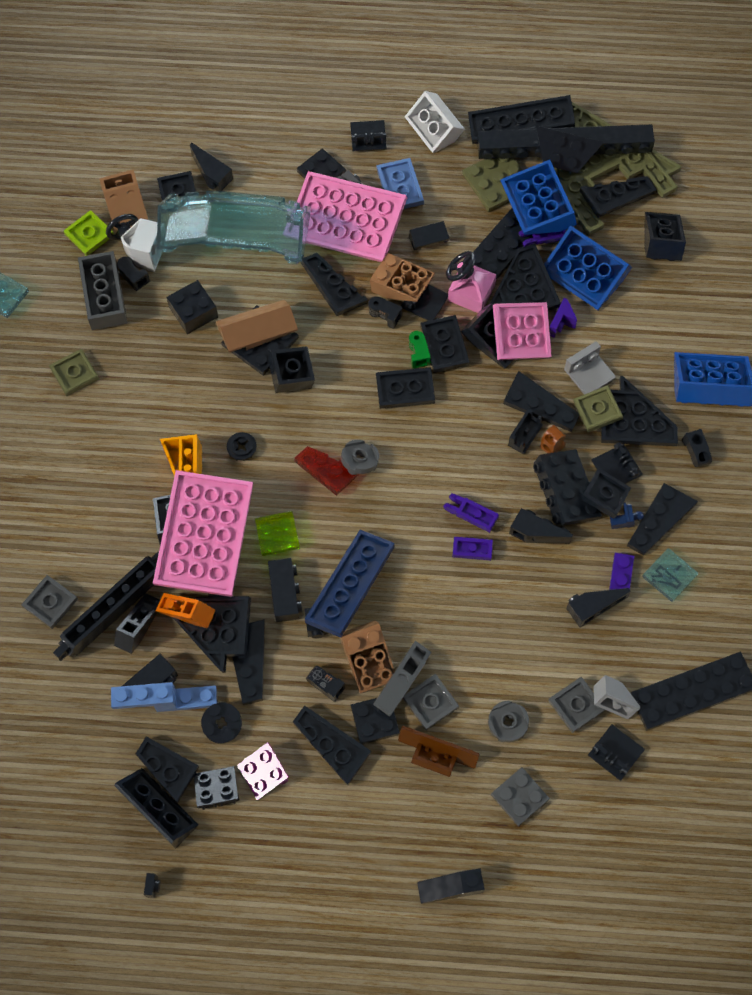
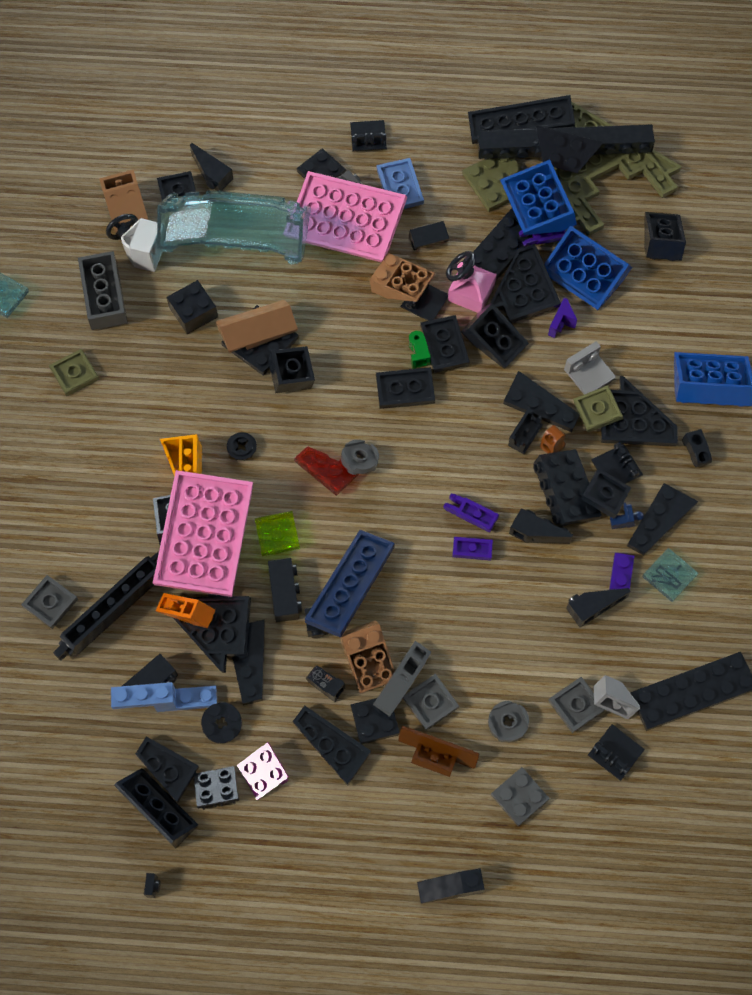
lime plate [64,210,114,256] -> none
black slope [114,593,160,654] -> none
black leg [117,256,150,292] -> none
black wing [301,253,368,316] -> none
black leg [368,296,403,329] -> none
white slope [405,91,465,153] -> none
bright pink plate [493,302,552,360] -> none
black wing [579,176,657,218] -> none

